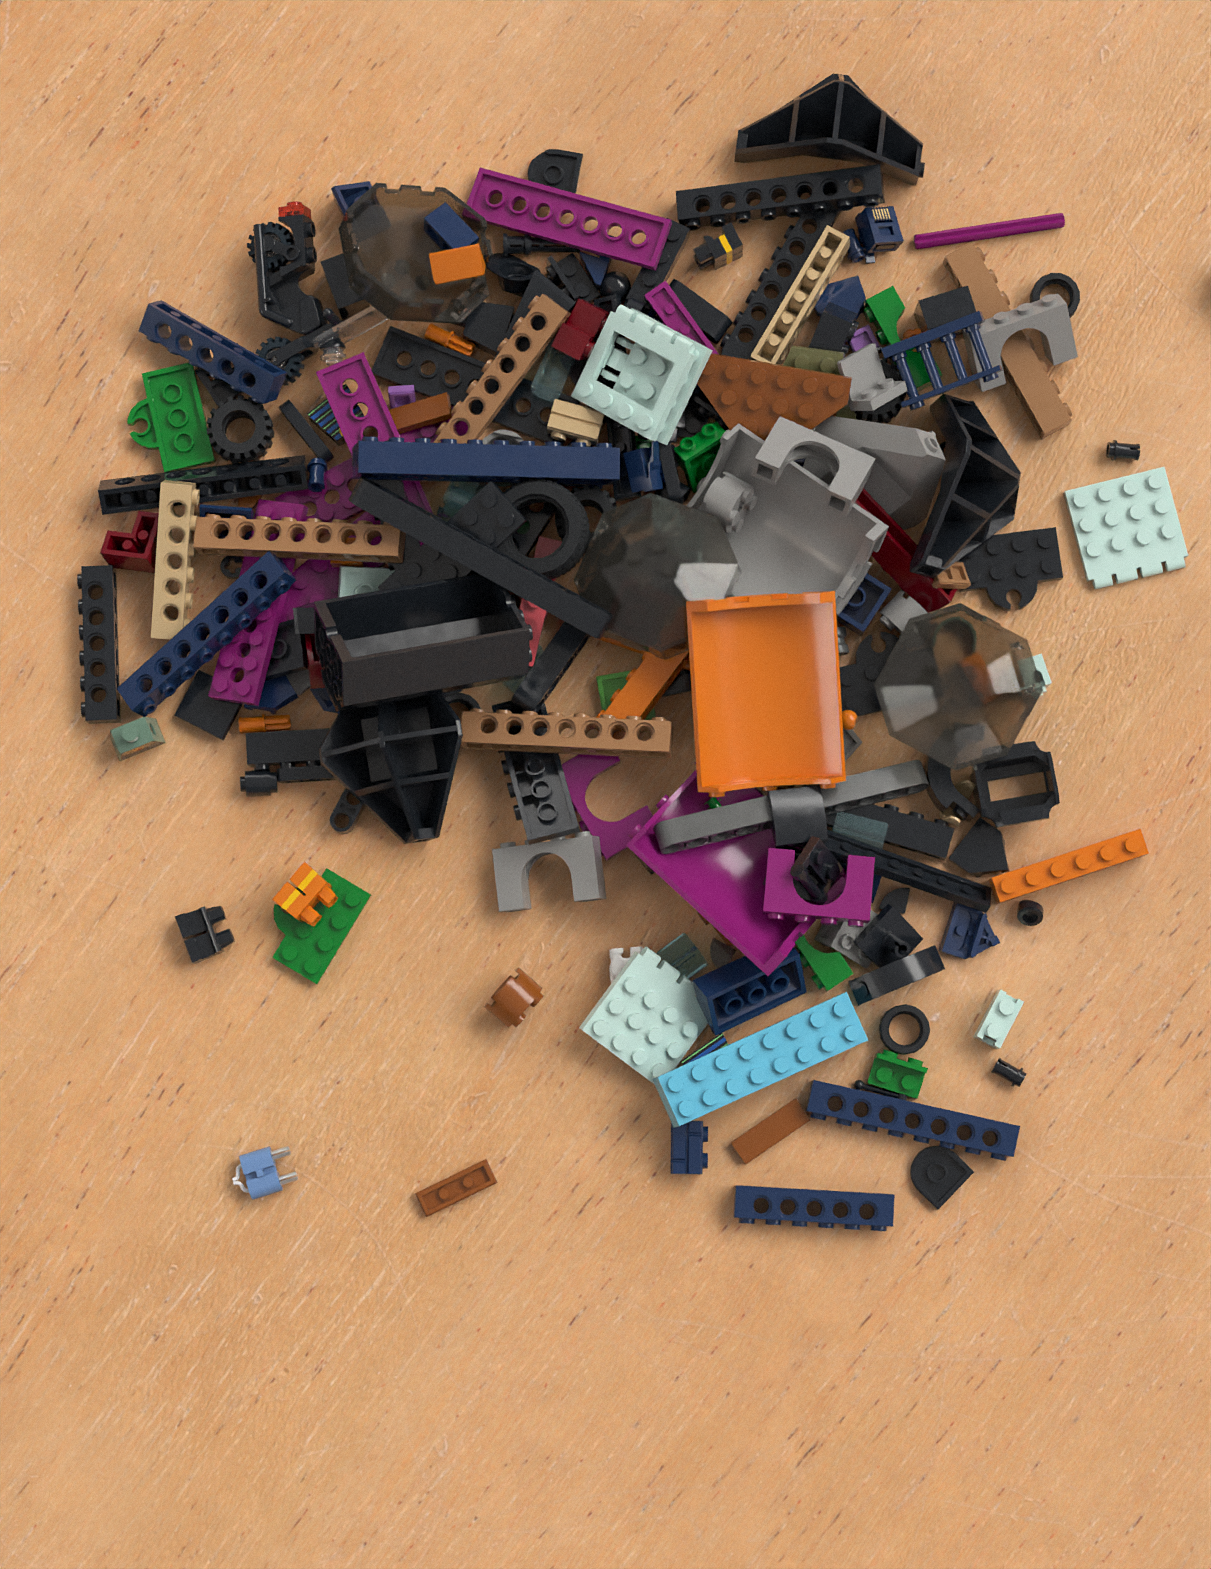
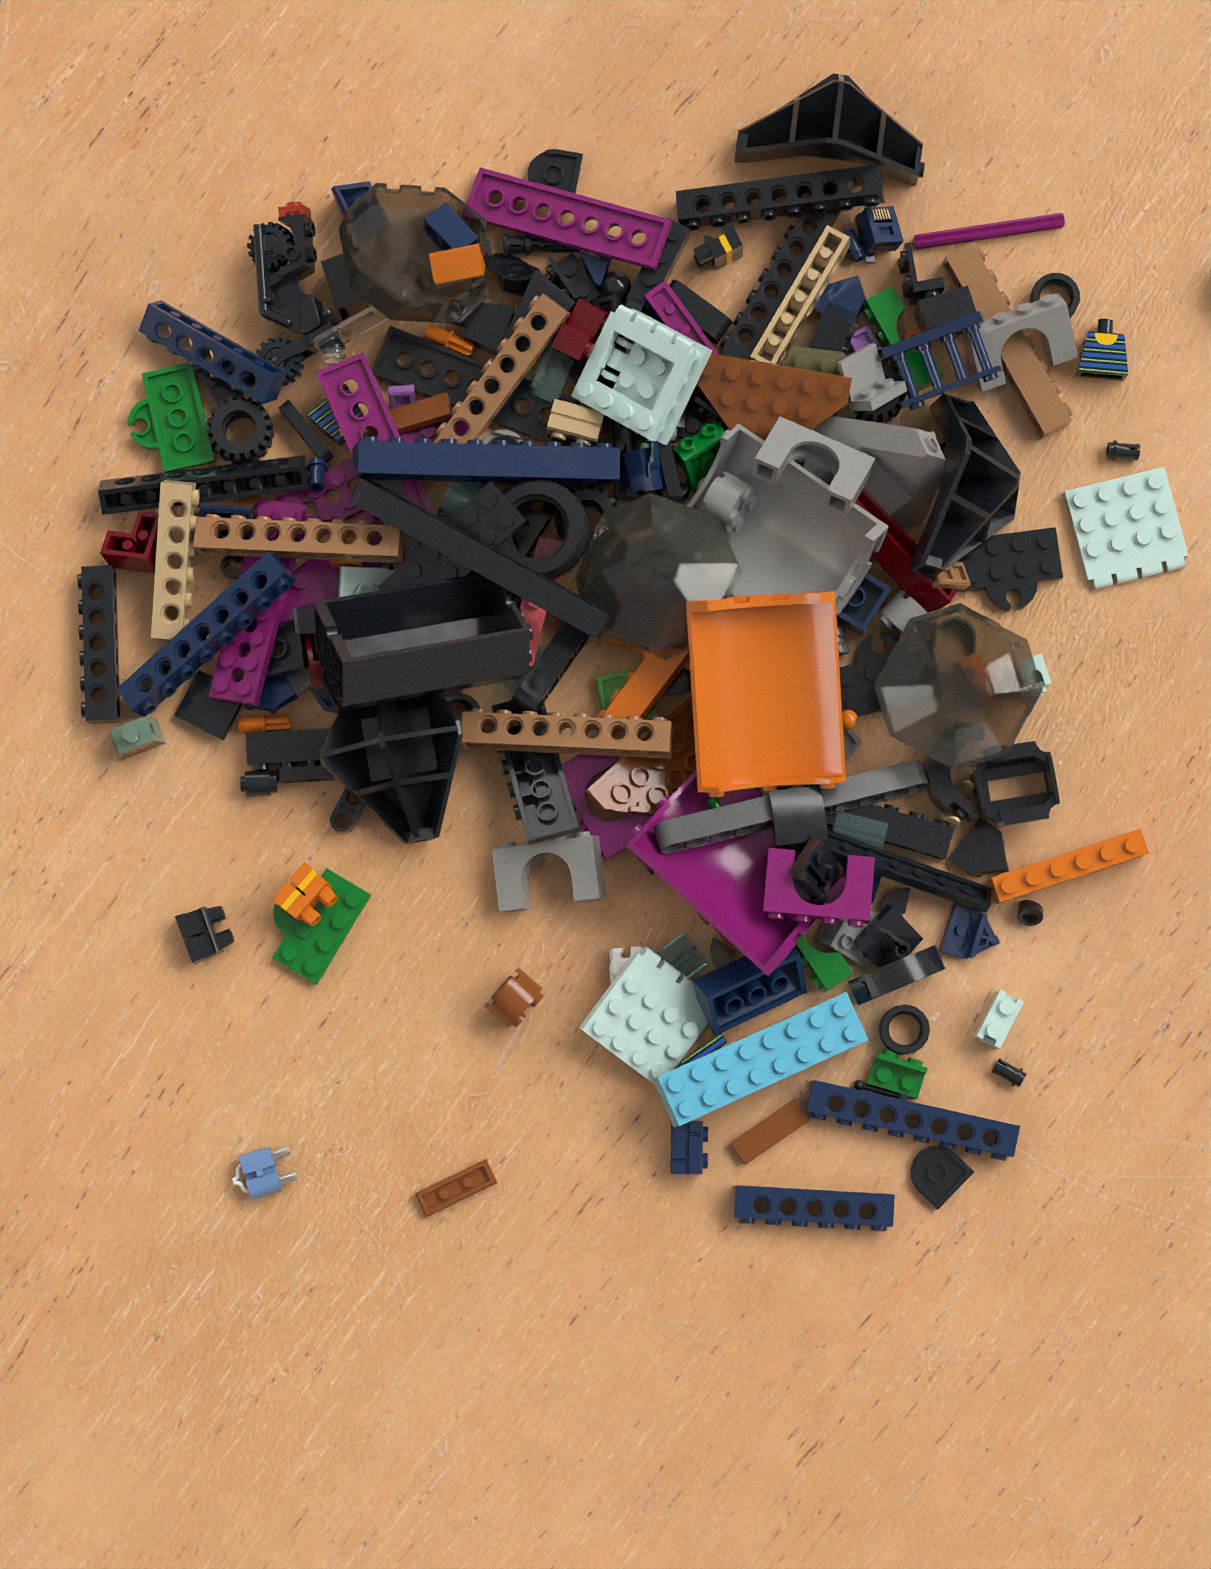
none -> dark orange plate [585,694,696,815]
none -> black bracket [898,243,945,306]
none -> torso [1075,319,1128,381]

